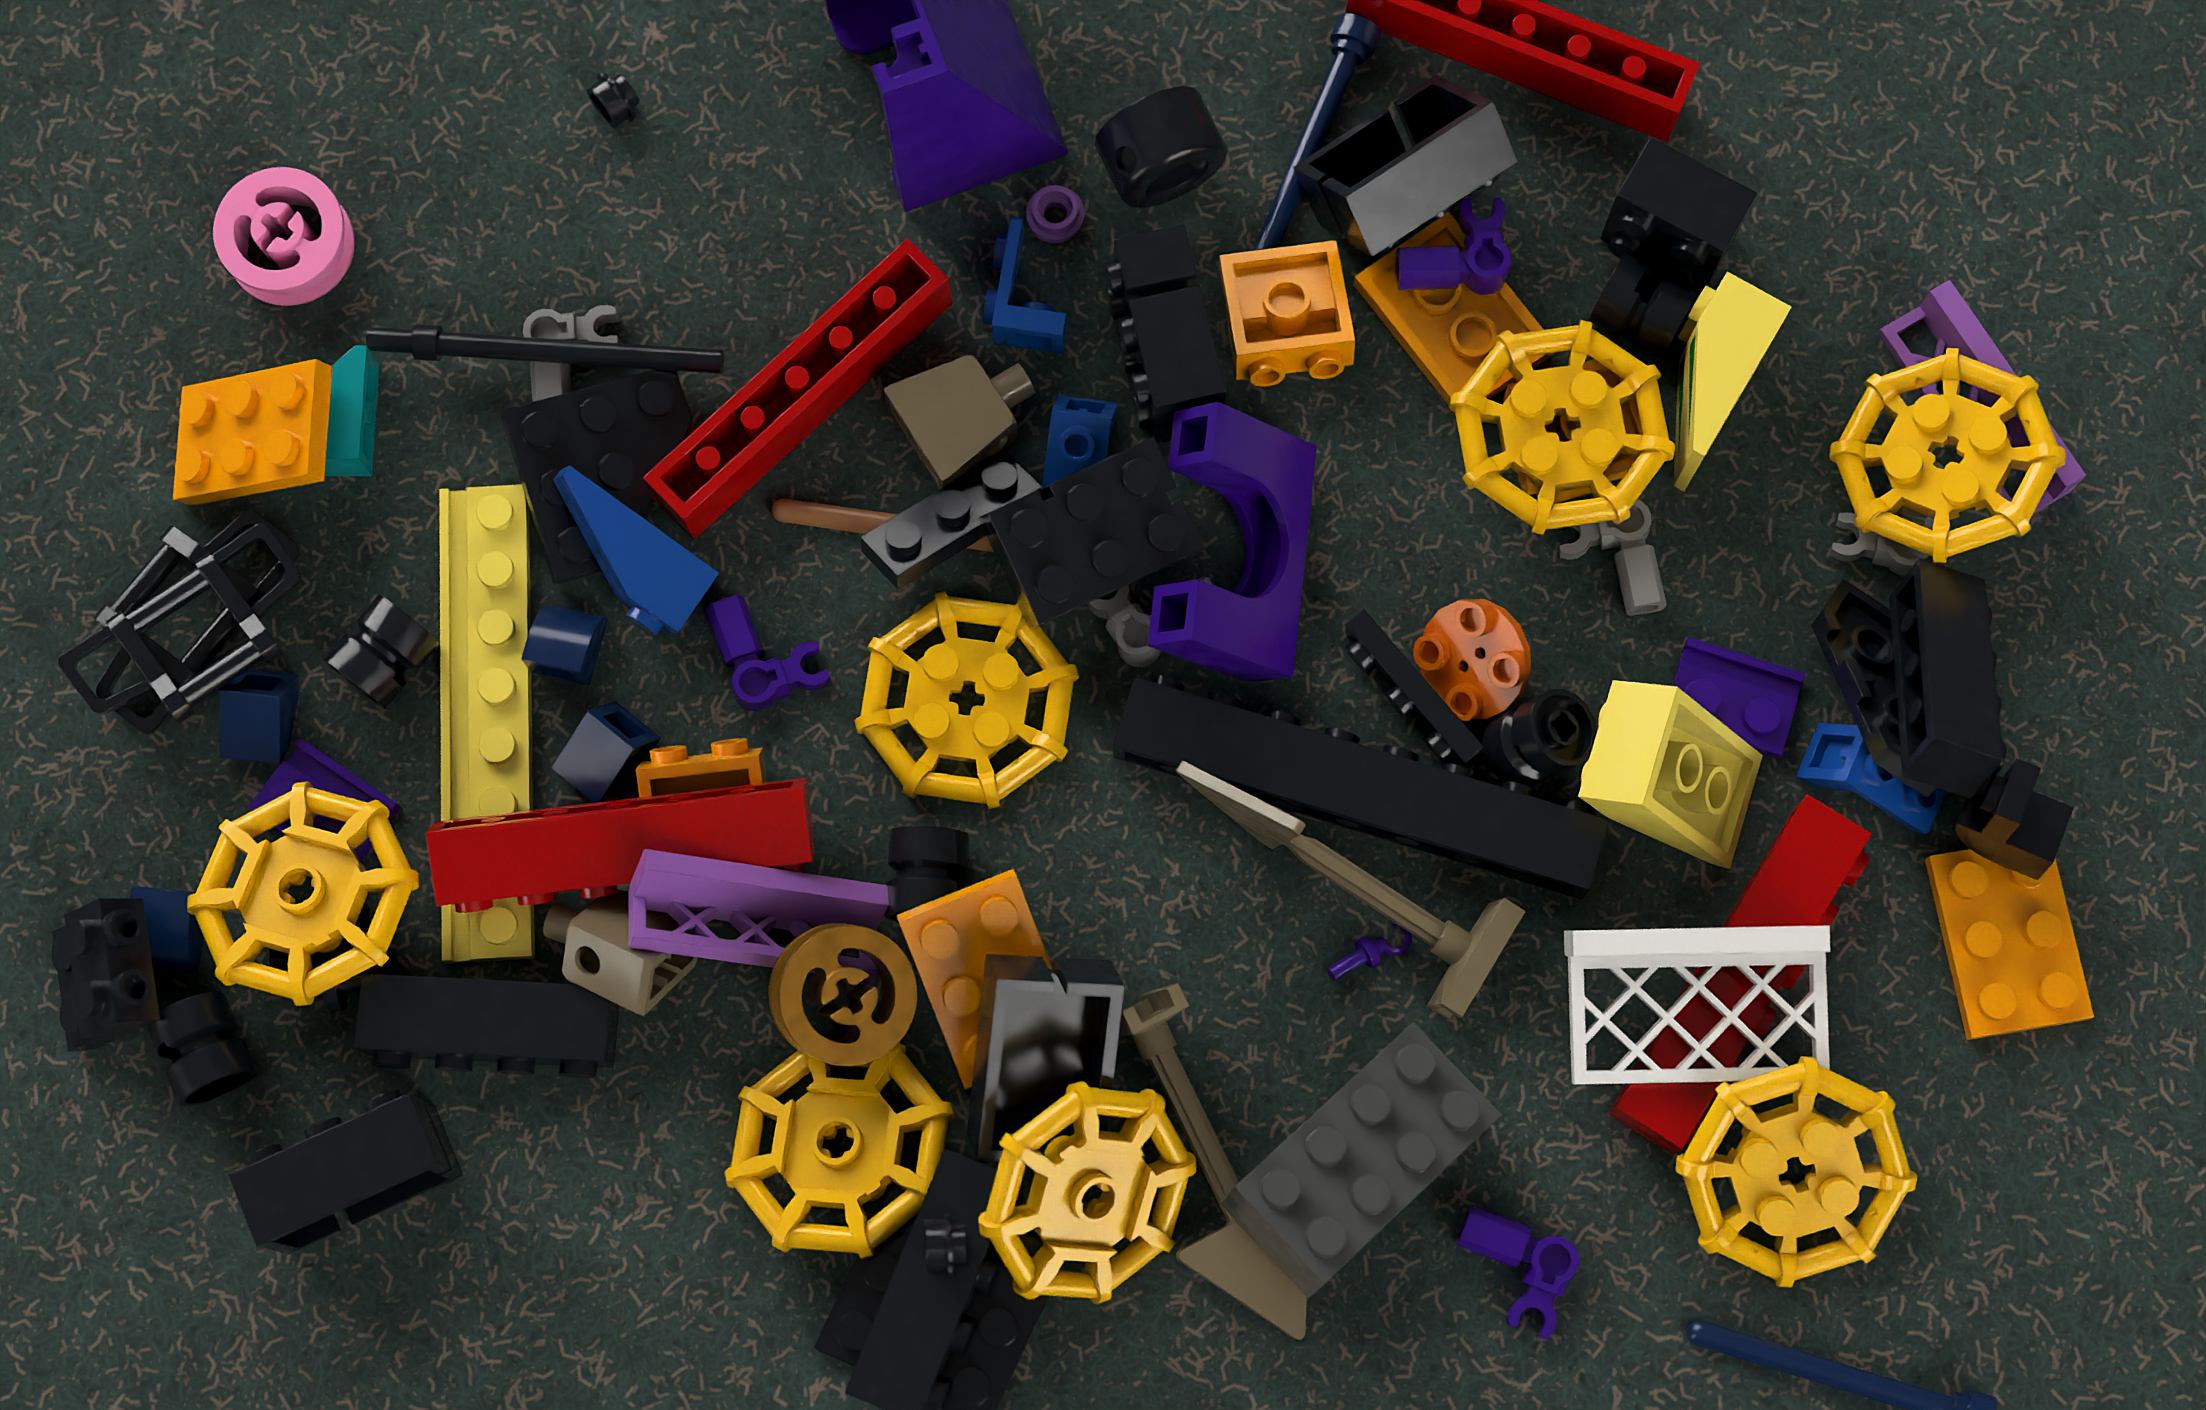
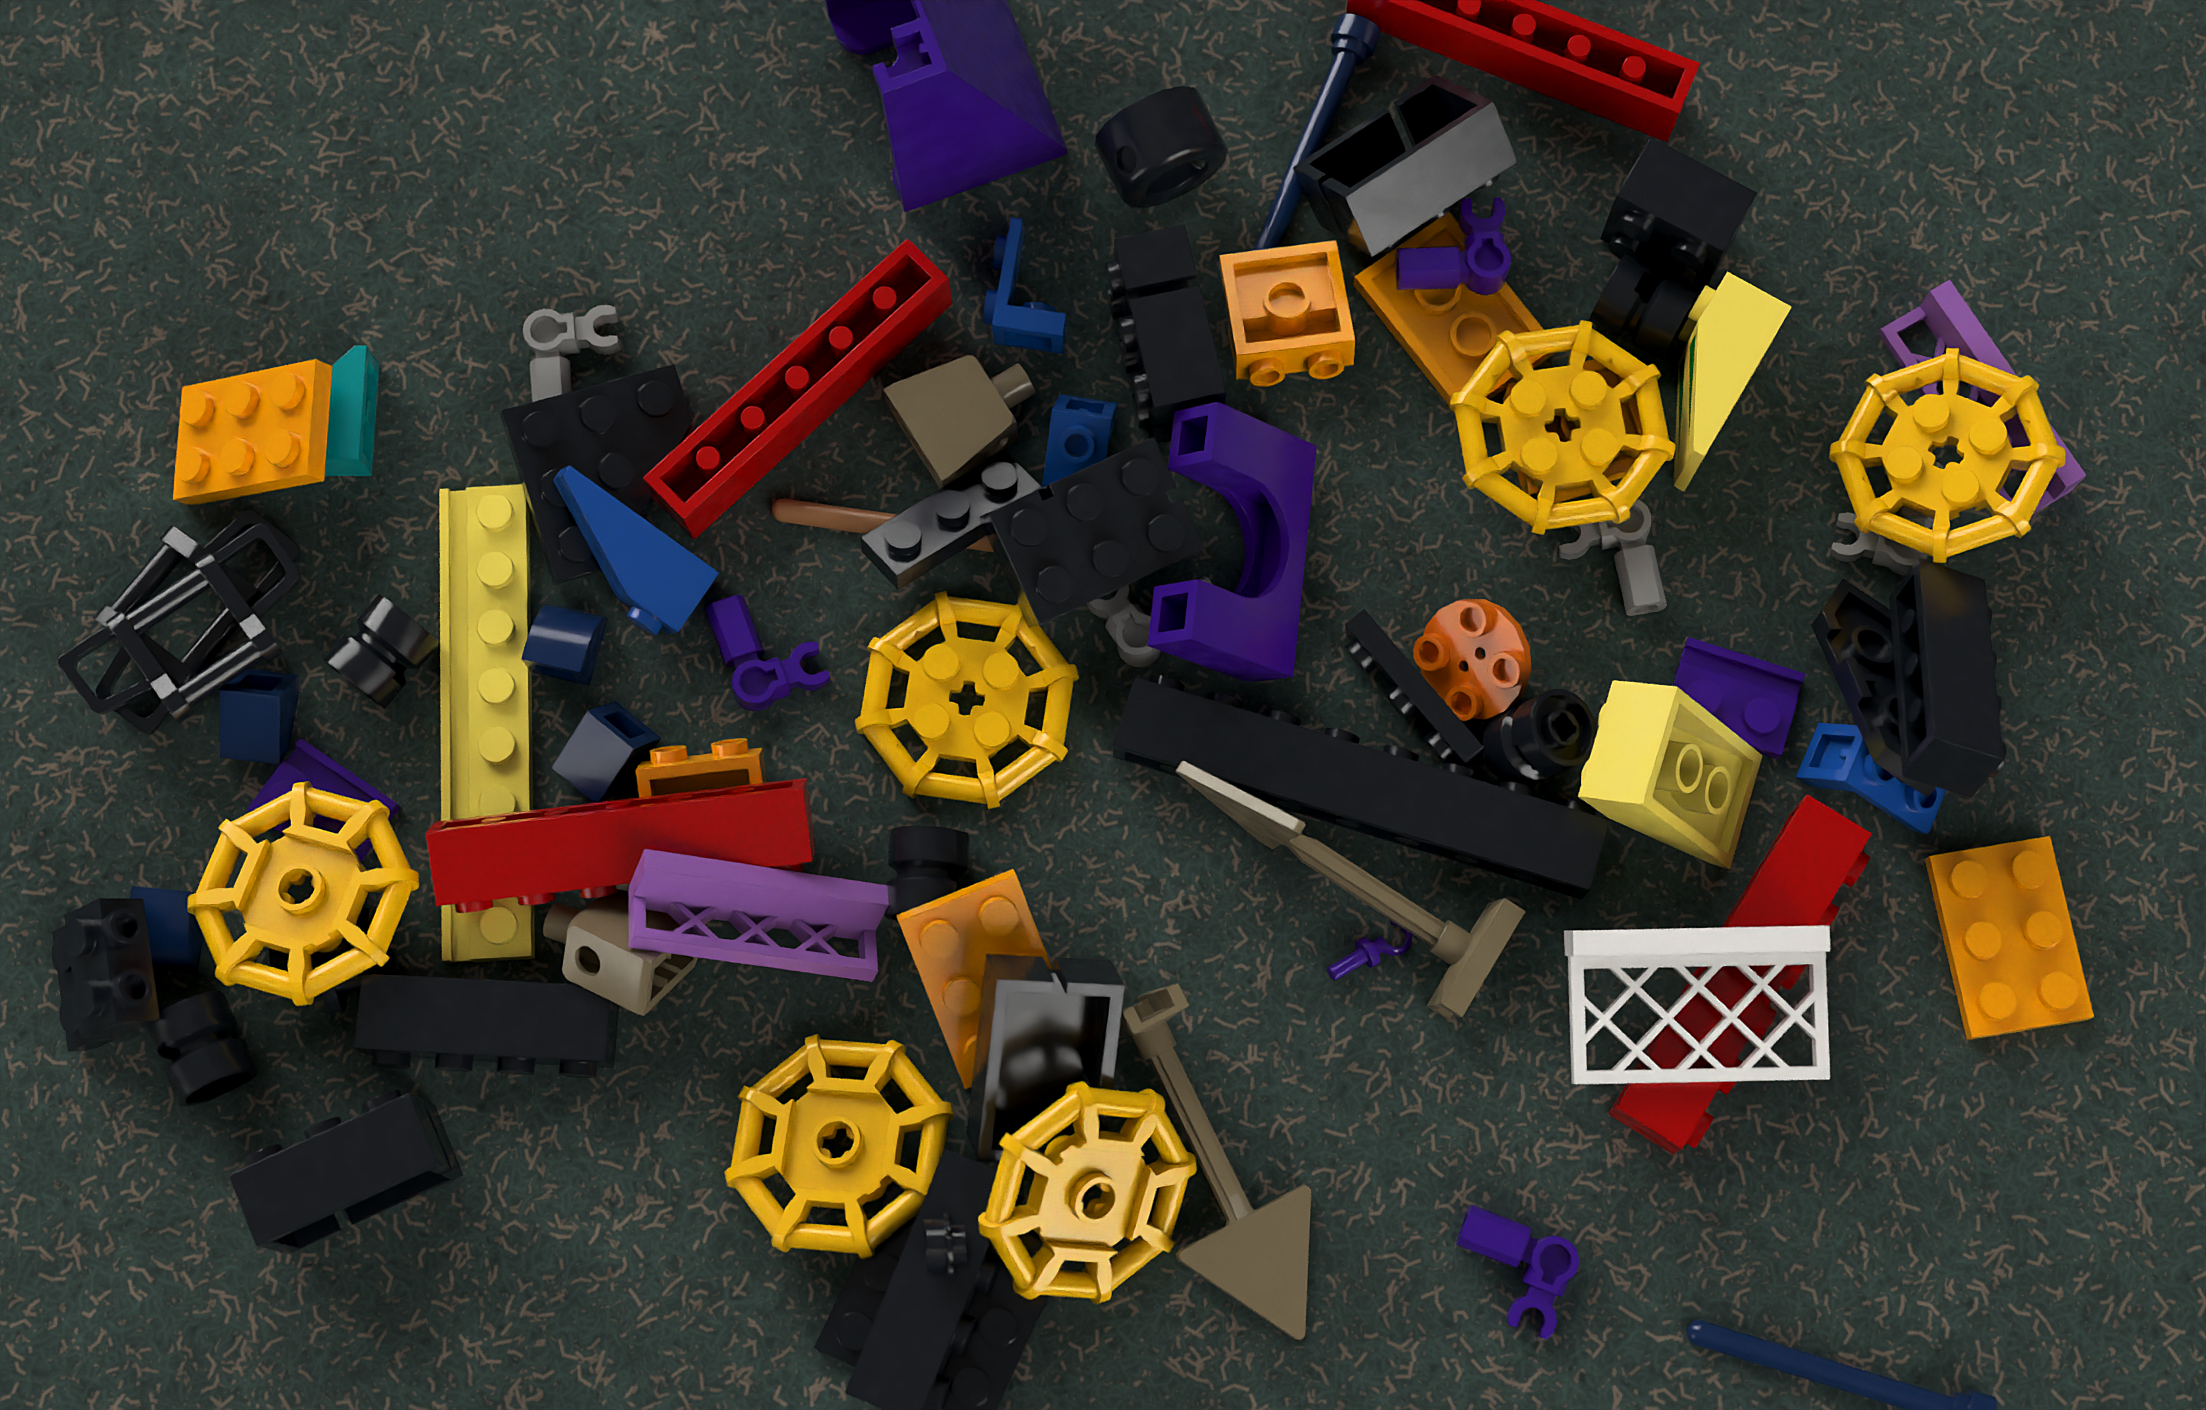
bright pink wheel [213,167,355,306] -> none
black bar [366,324,724,374] -> none
black plate [587,72,640,128] -> none
pearl gold wheel [768,923,917,1066] -> none
medium lavender plate [1026,185,1085,243] -> none
dark grey brick [1221,1022,1502,1299] -> none
yellow plate [1675,1056,1917,1288] -> none
black brick [1955,758,2074,880] -> none

